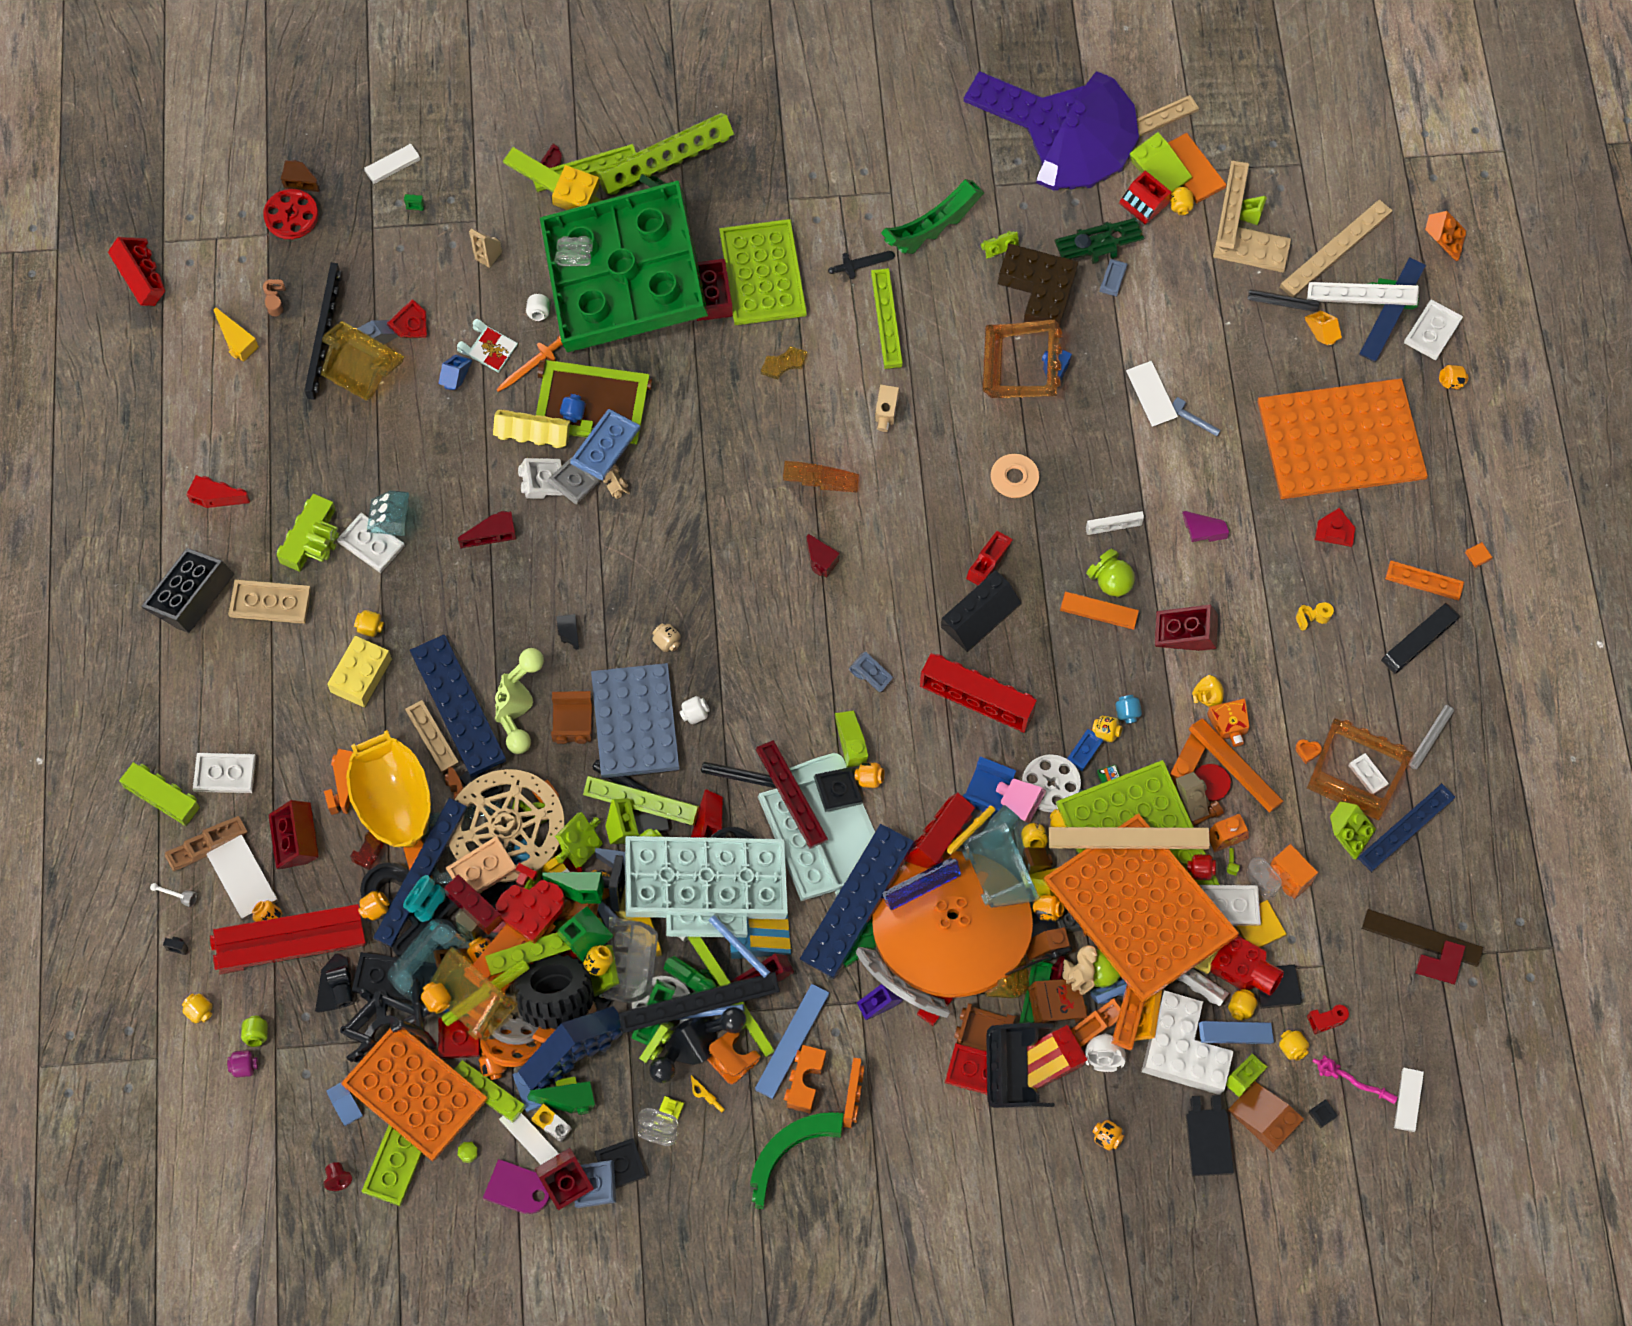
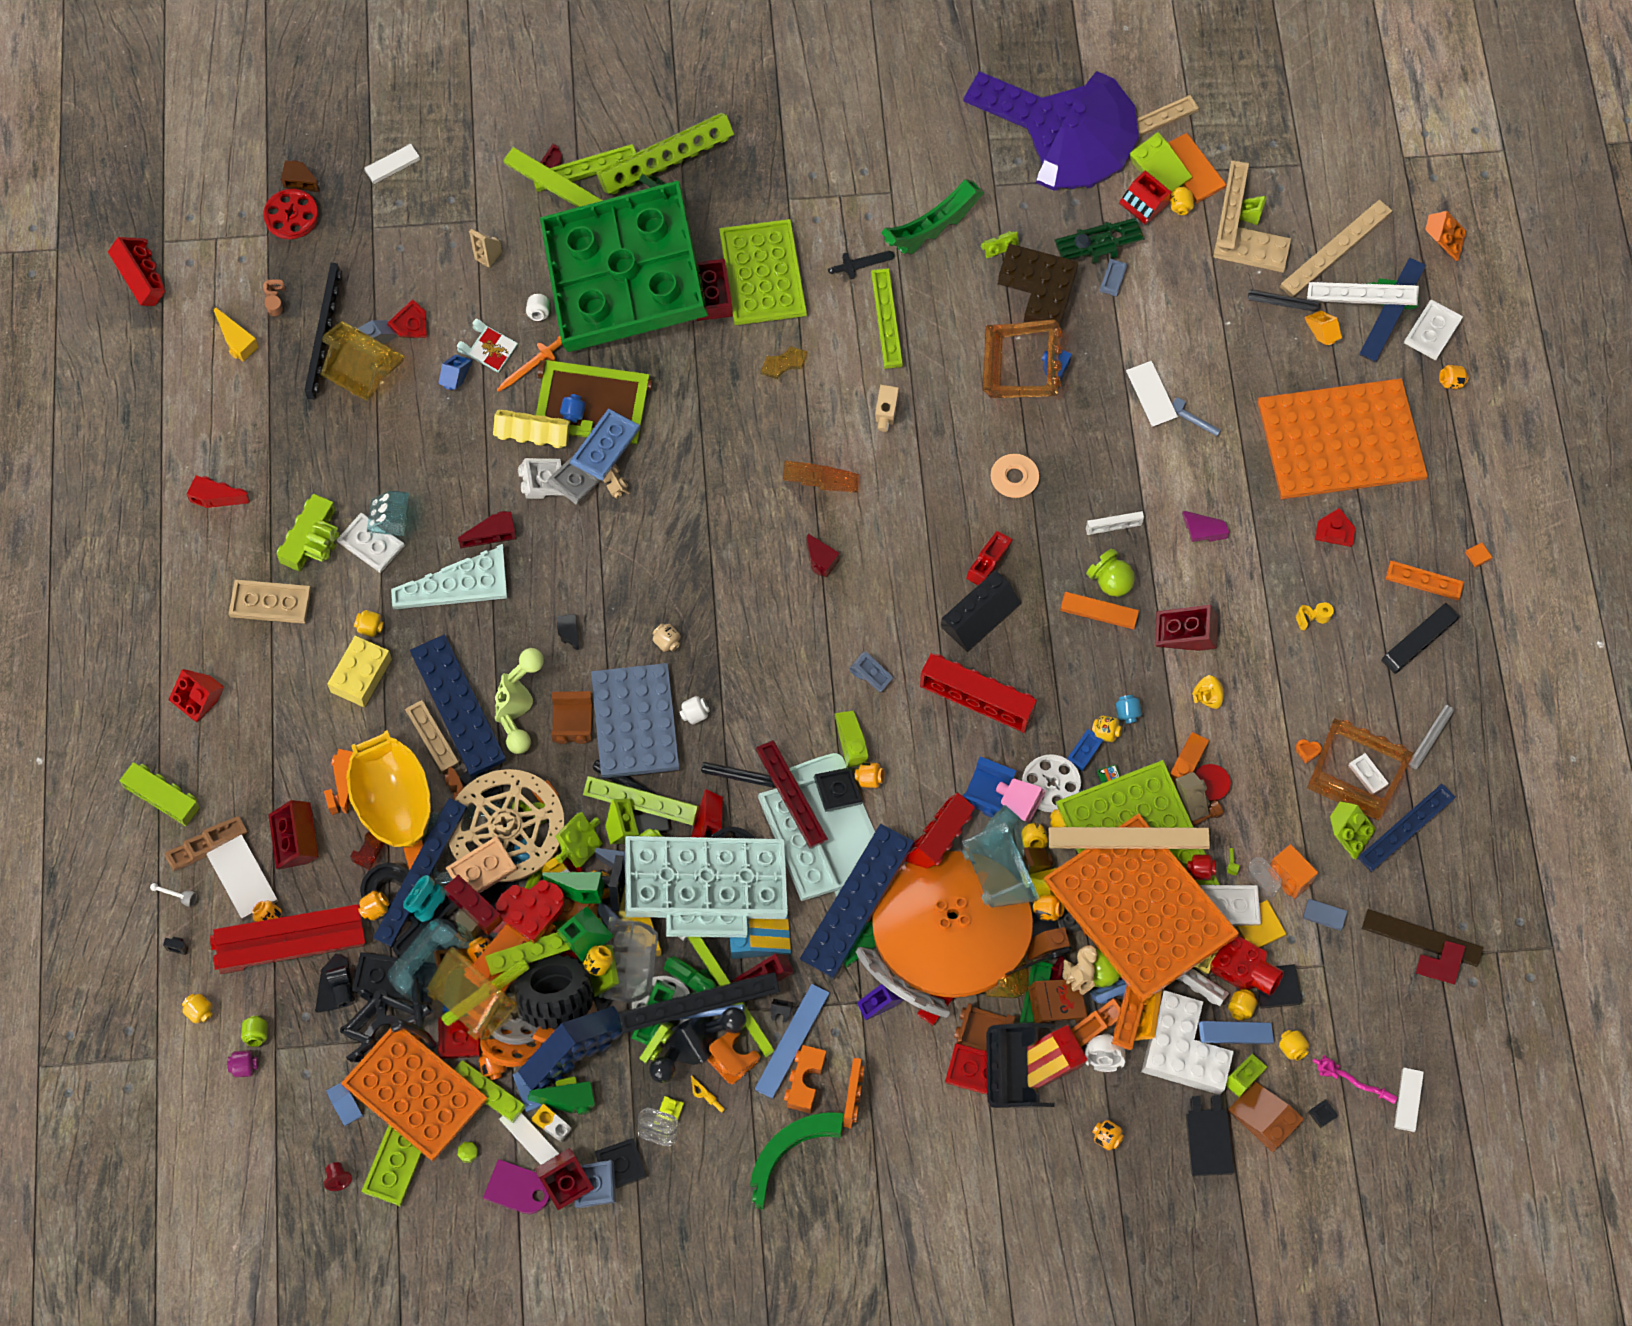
black slope [141,548,234,633] -> none
white tile [193,753,256,793] -> none
green tile [404,194,425,211] -> none
light orange head [421,982,452,1014] -> none
red tile [515,863,538,887] -> none
yellow brick [552,165,599,210] -> none
clear brick [555,236,593,266] -> none
medium blue bar [709,915,770,978] -> none
clear blue panel [881,858,961,911] -> none
yellow piece [947,806,995,854] -> none
orange tile [1189,718,1283,813] -> none
orange torso [1207,698,1249,747] -> none
orange torso [1209,814,1249,852] -> none
red leg [1307,1005,1349,1035] -> none
none -> red slope [168,669,224,722]
none -> light aqua wing [391,544,507,610]
none -> black tile [770,999,793,1023]
none -> sand blue tile [1303,899,1347,931]

